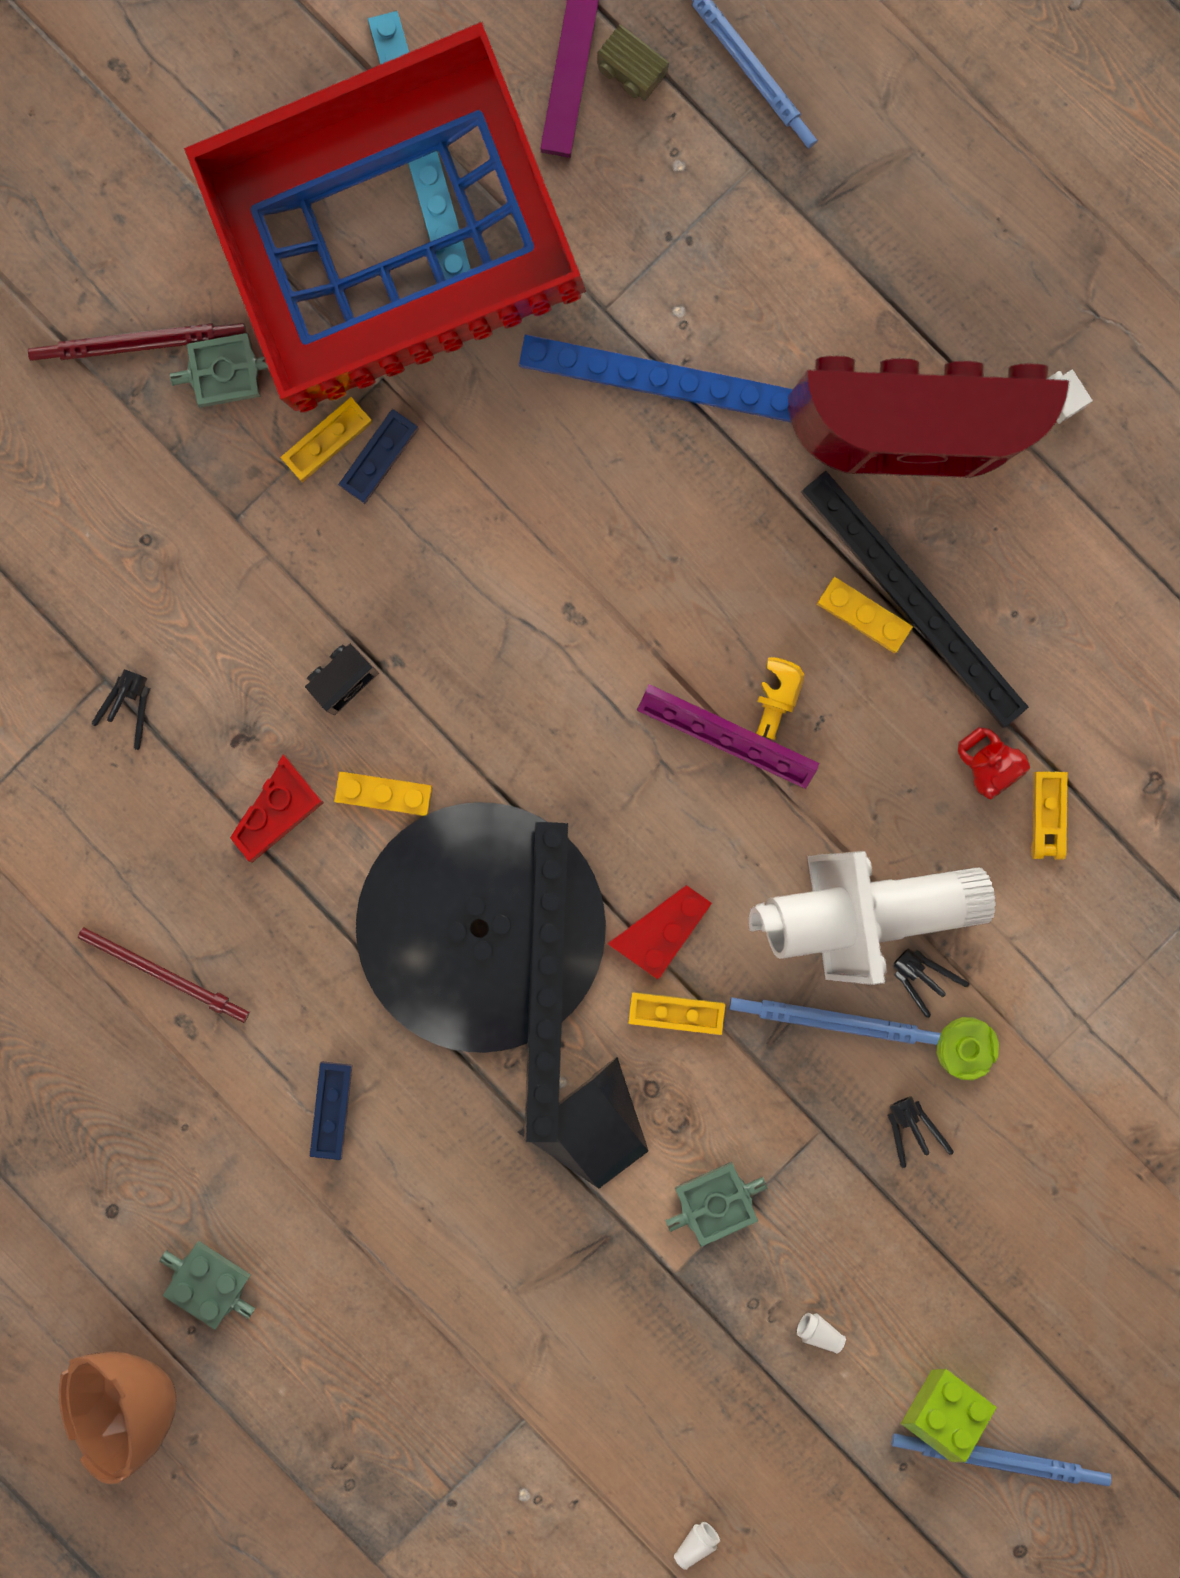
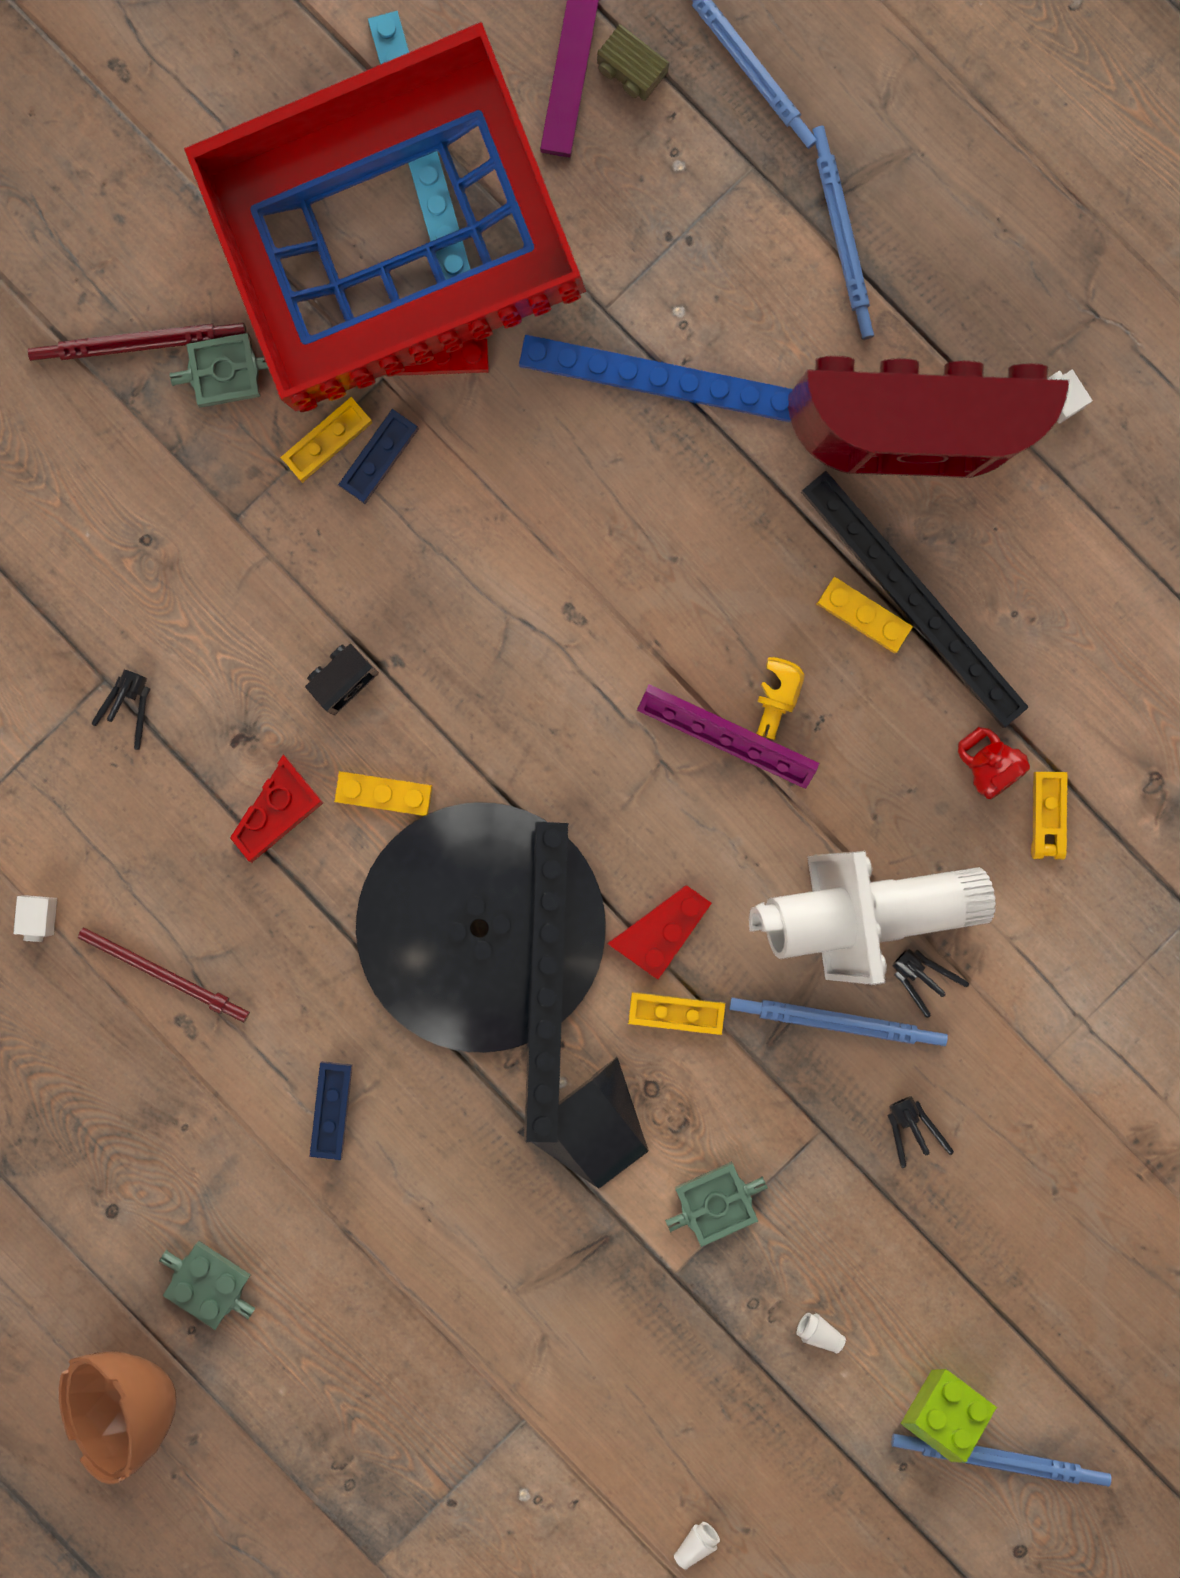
lime tile [937,1017,999,1080] -> none
none -> white brick [13,895,57,942]
none -> red plate [396,339,489,376]
none -> medium blue axle [812,126,874,340]

